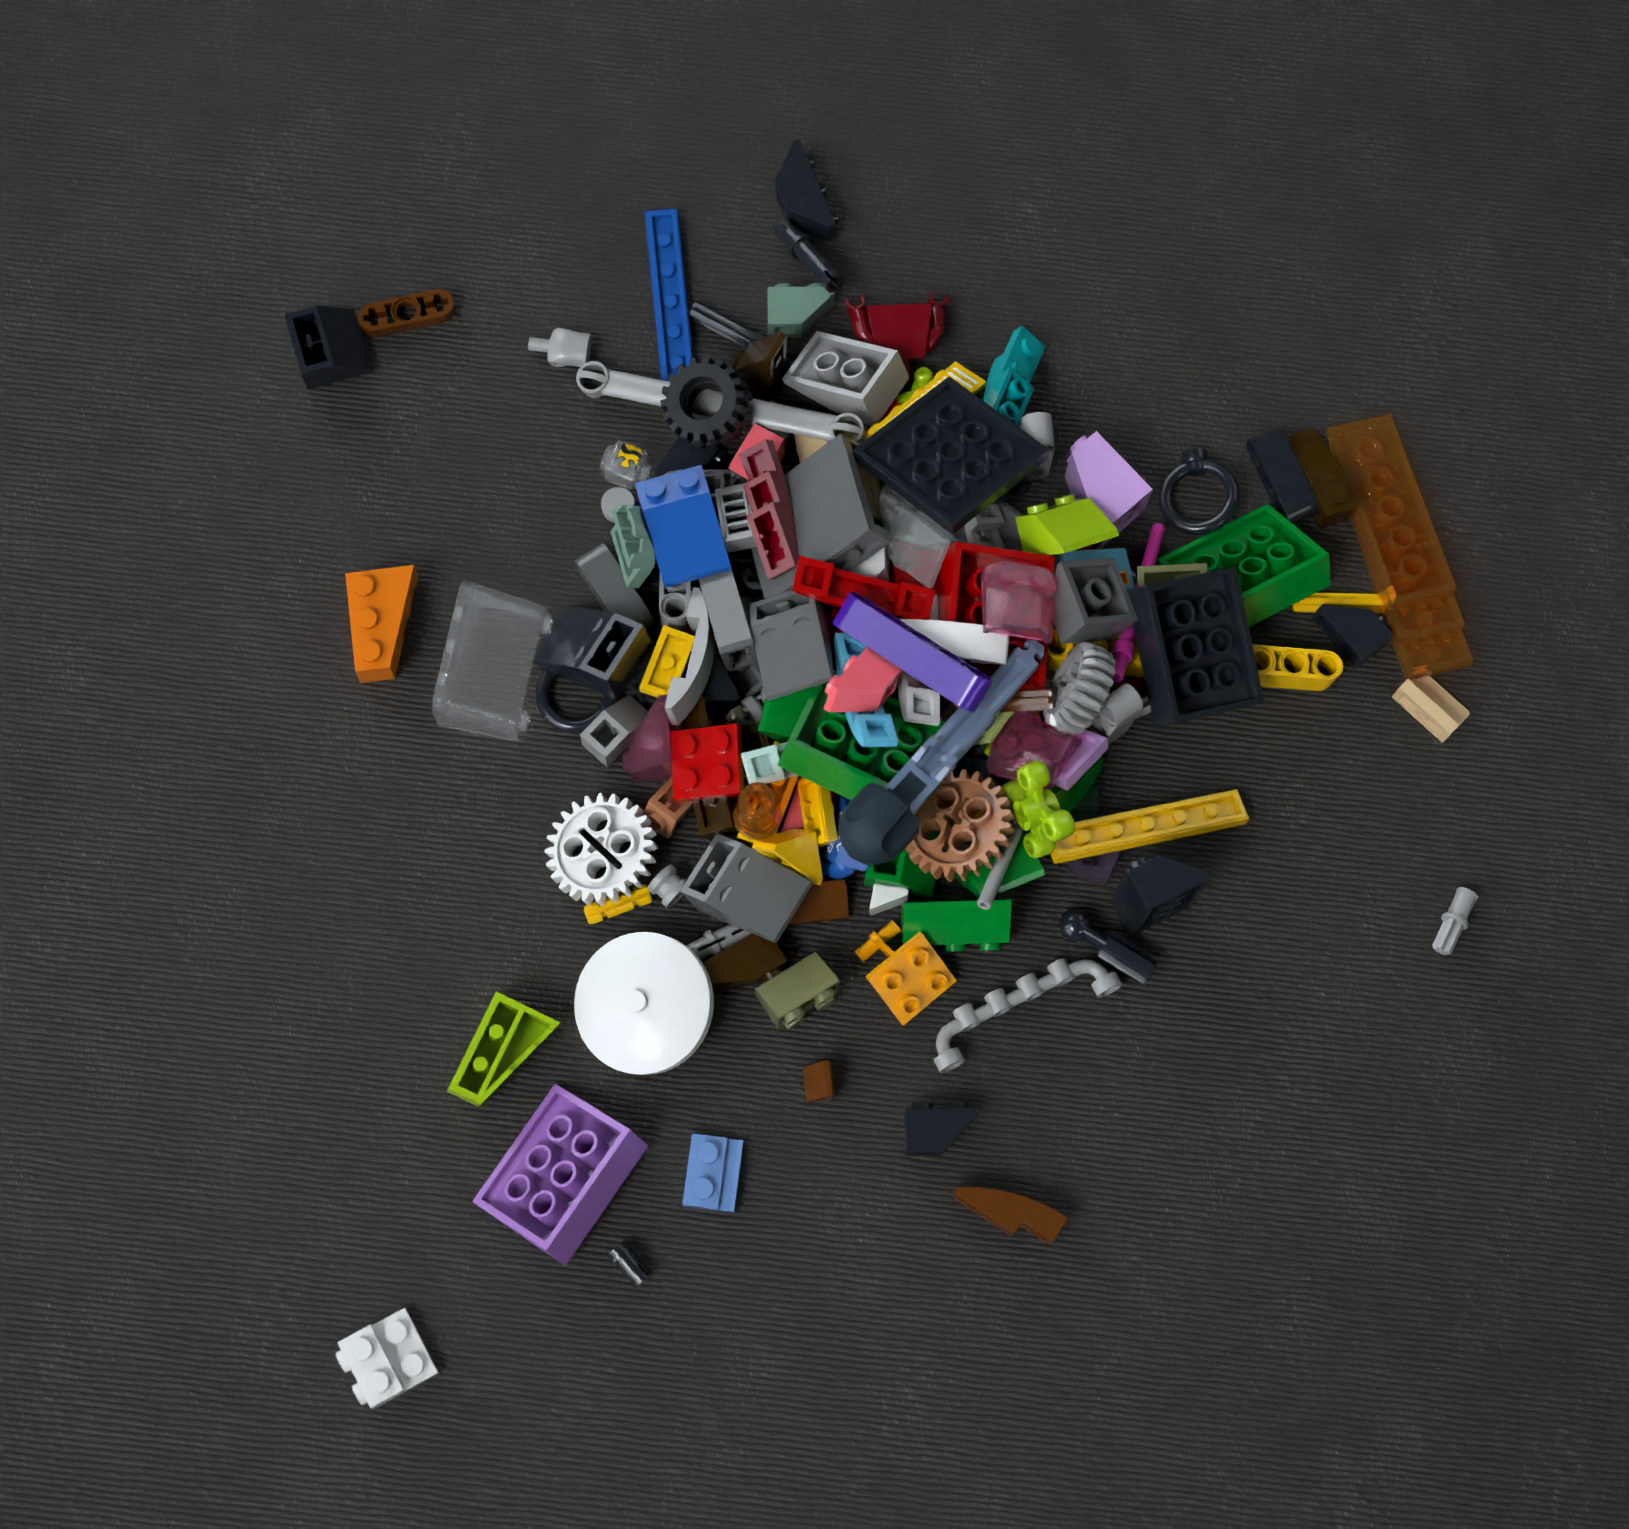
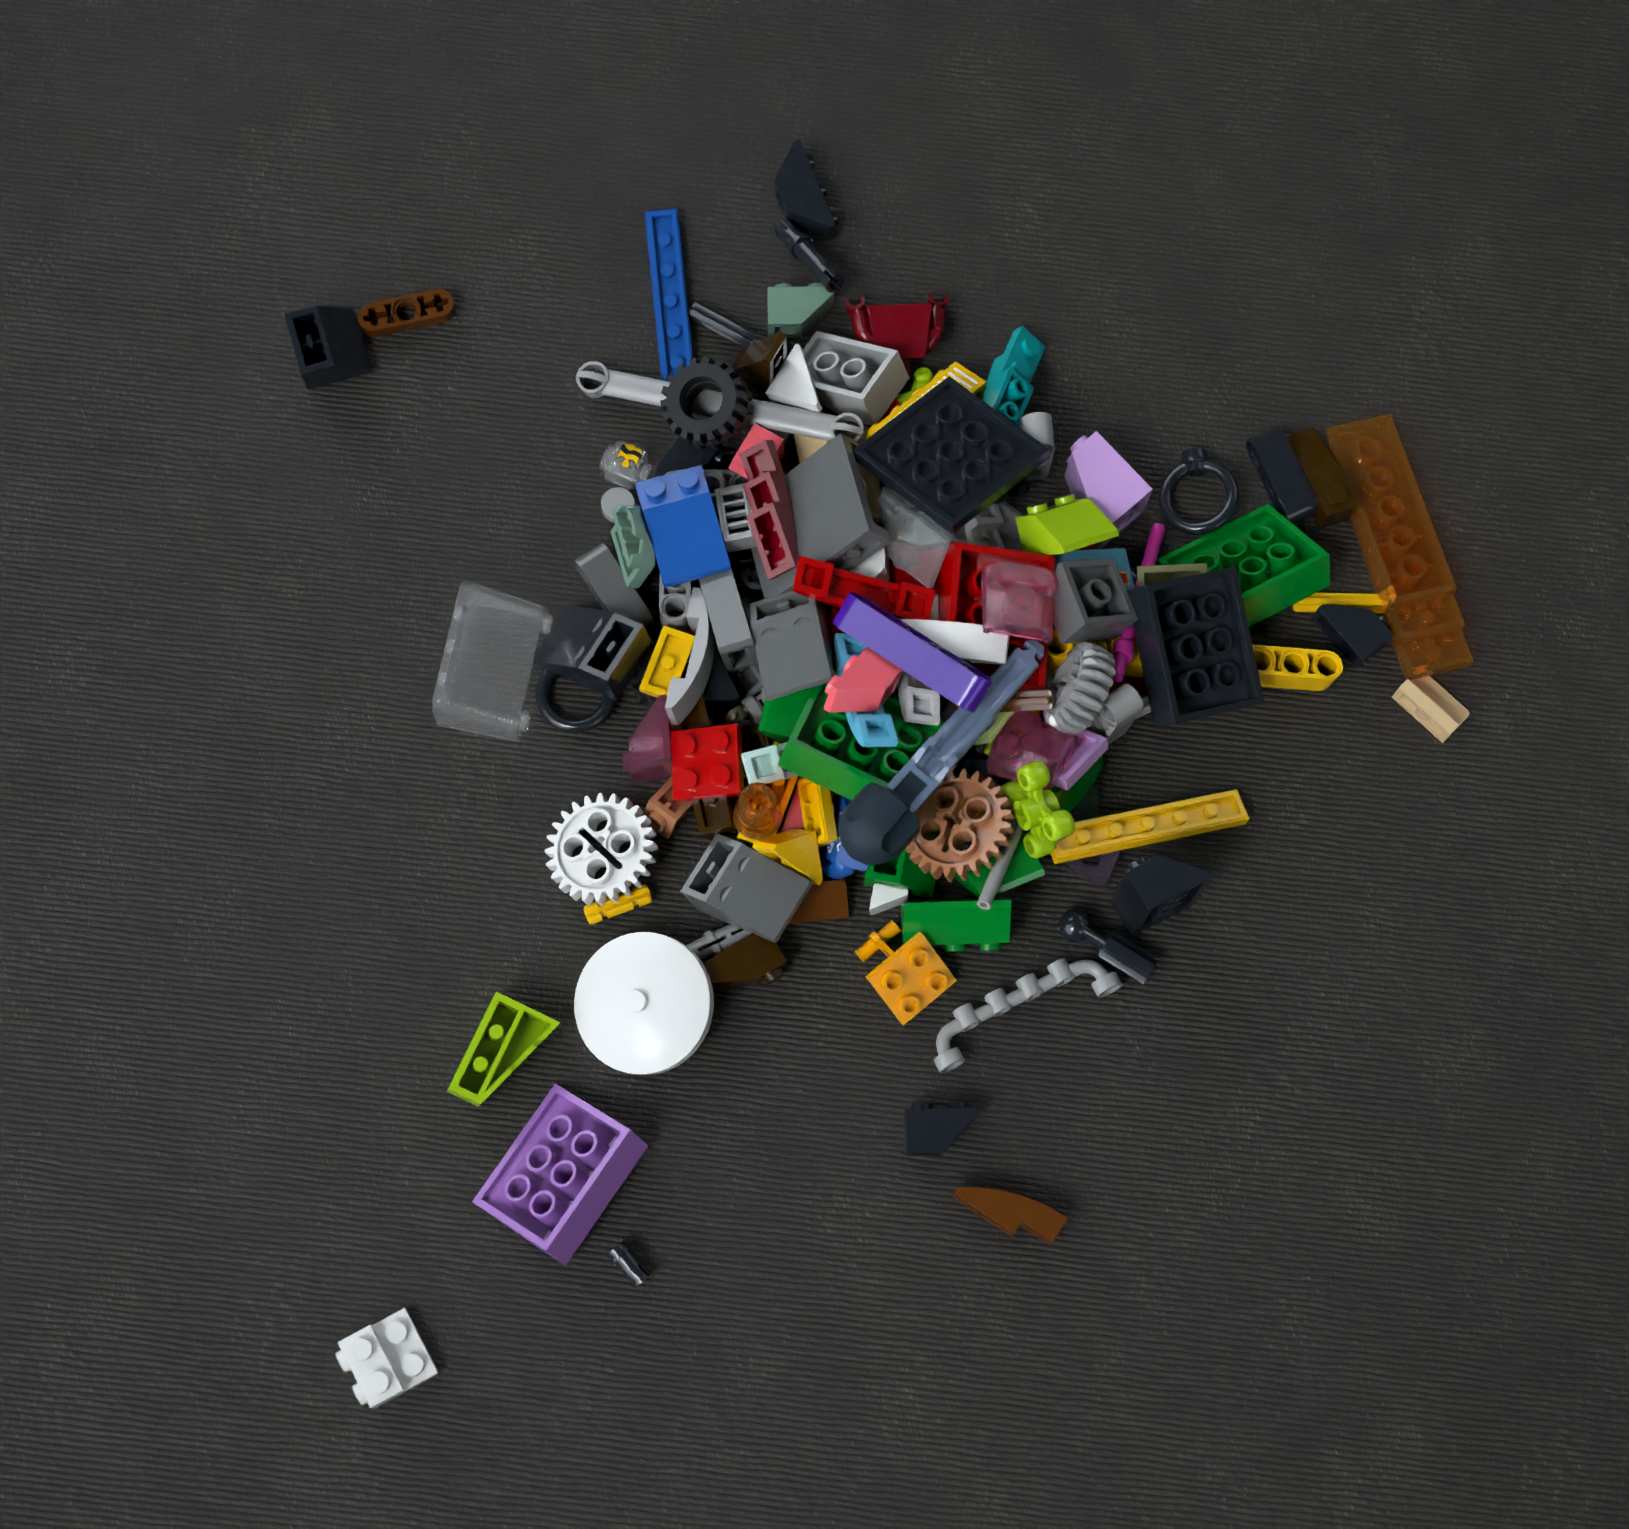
orange wedge [345,565,419,683] -> none
light grey piece [528,328,592,367] -> none
light grey slope [580,695,655,768] -> none
light grey wheel [647,864,687,908] -> none
medium blue plate [682,1133,744,1213] -> none
olive slope [755,952,839,1030] -> none
reddish brown slope [803,1060,834,1103] -> none
light grey axle [1433,887,1478,955] -> none
none -> white tile [766,344,822,412]

